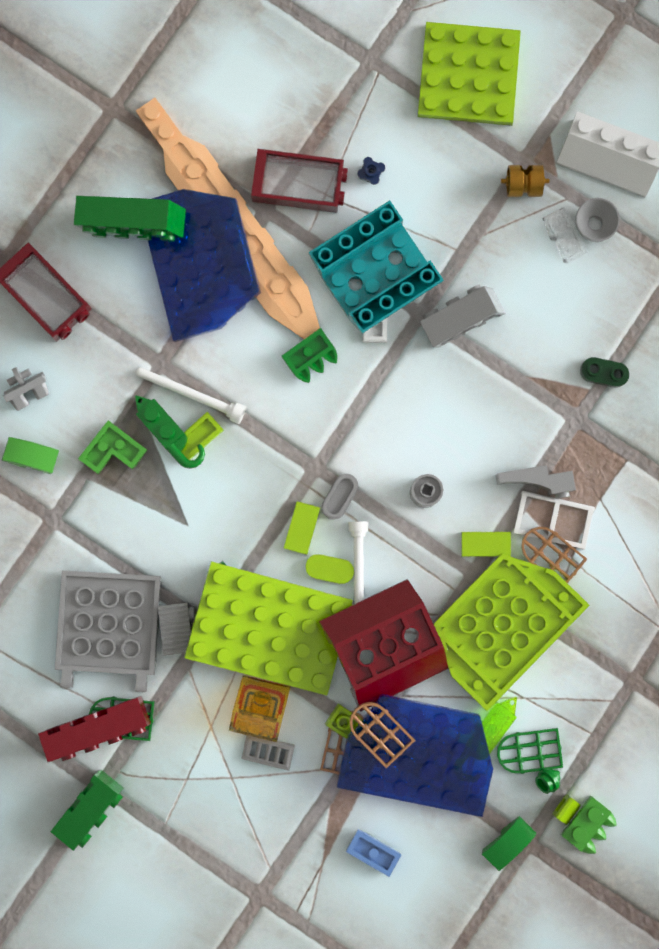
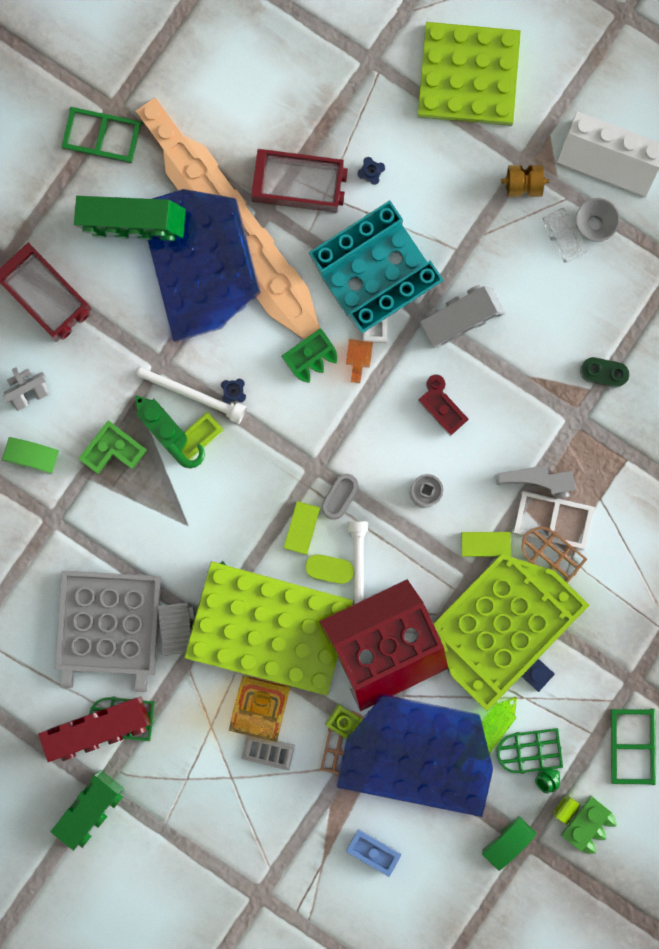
medium nougat window [349,702,415,768] -> none
none -> green window [62,107,142,163]
none -> dark blue plate [221,378,246,404]
none -> clear orange plate [346,339,373,383]
none -> dark red hinge [418,374,469,436]
none -> dark blue plate [521,659,555,692]
none -> green window [611,708,656,785]

